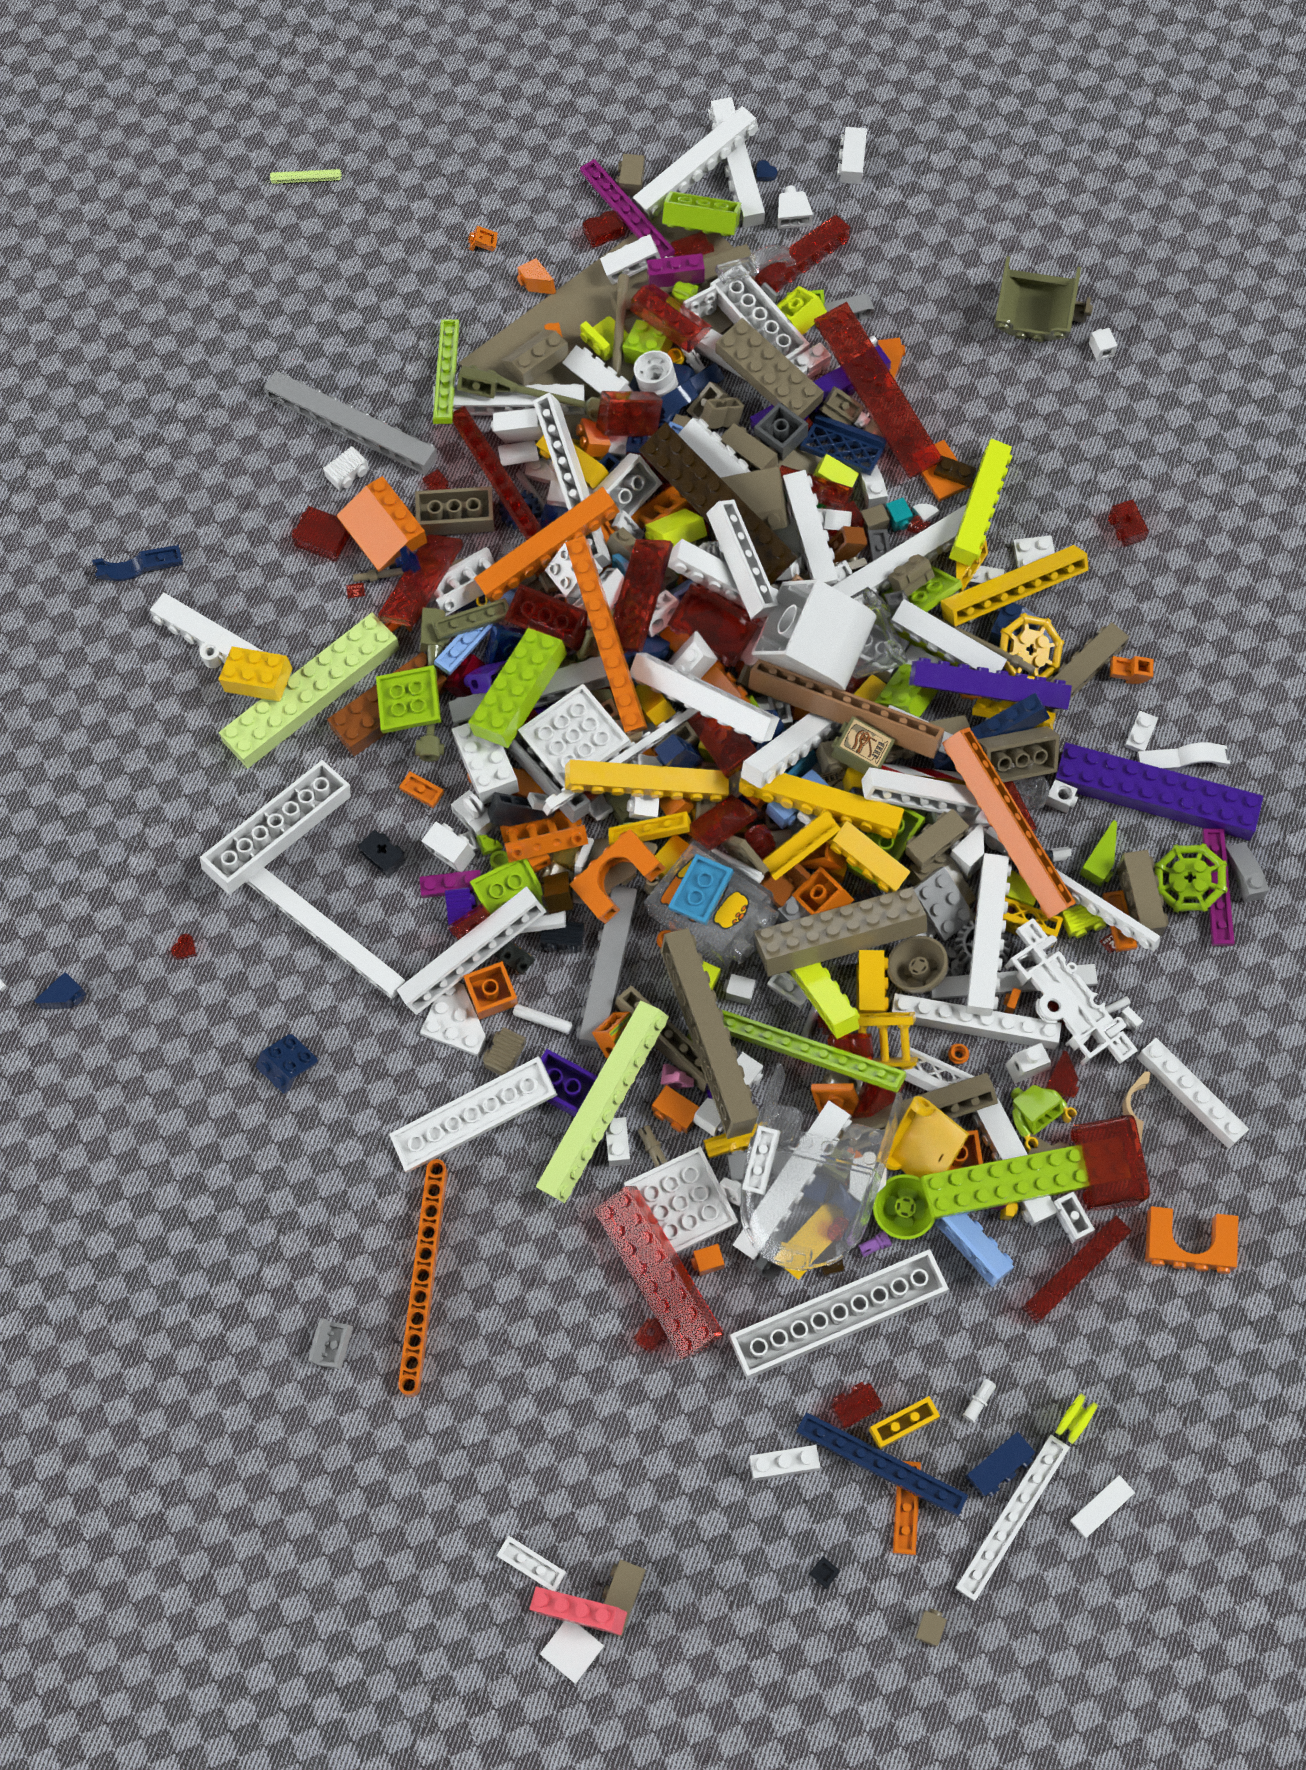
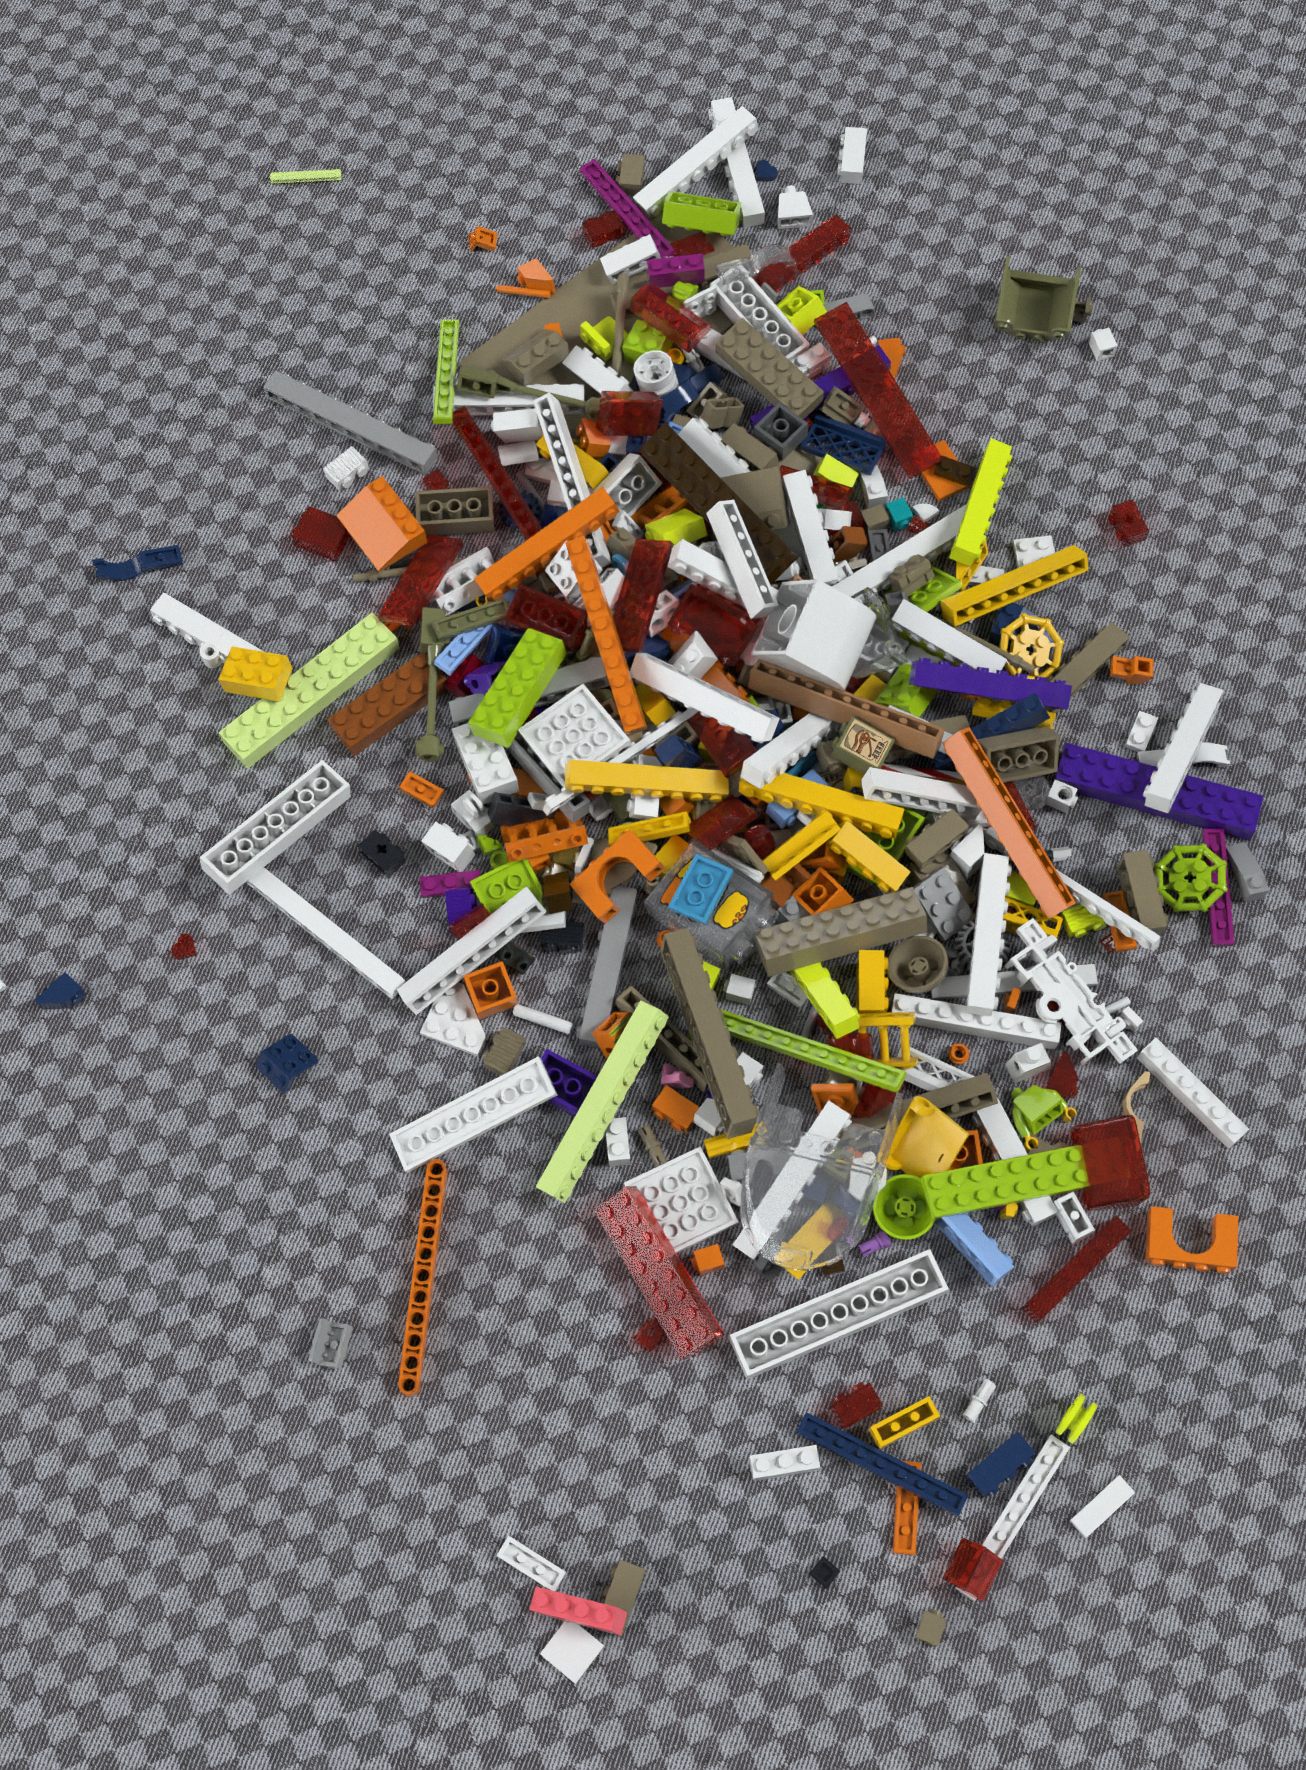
clear red sticker [346,582,365,599] -> none
lime plate [376,665,441,733] -> none
clear blue tile [395,545,421,573] -> none
white tile [742,1125,781,1195] -> none
lime slope [1080,820,1117,887] -> none
none -> orange bar [497,285,551,298]
none -> clear red slope [942,1537,1003,1602]
none -> white brick [1143,683,1224,813]

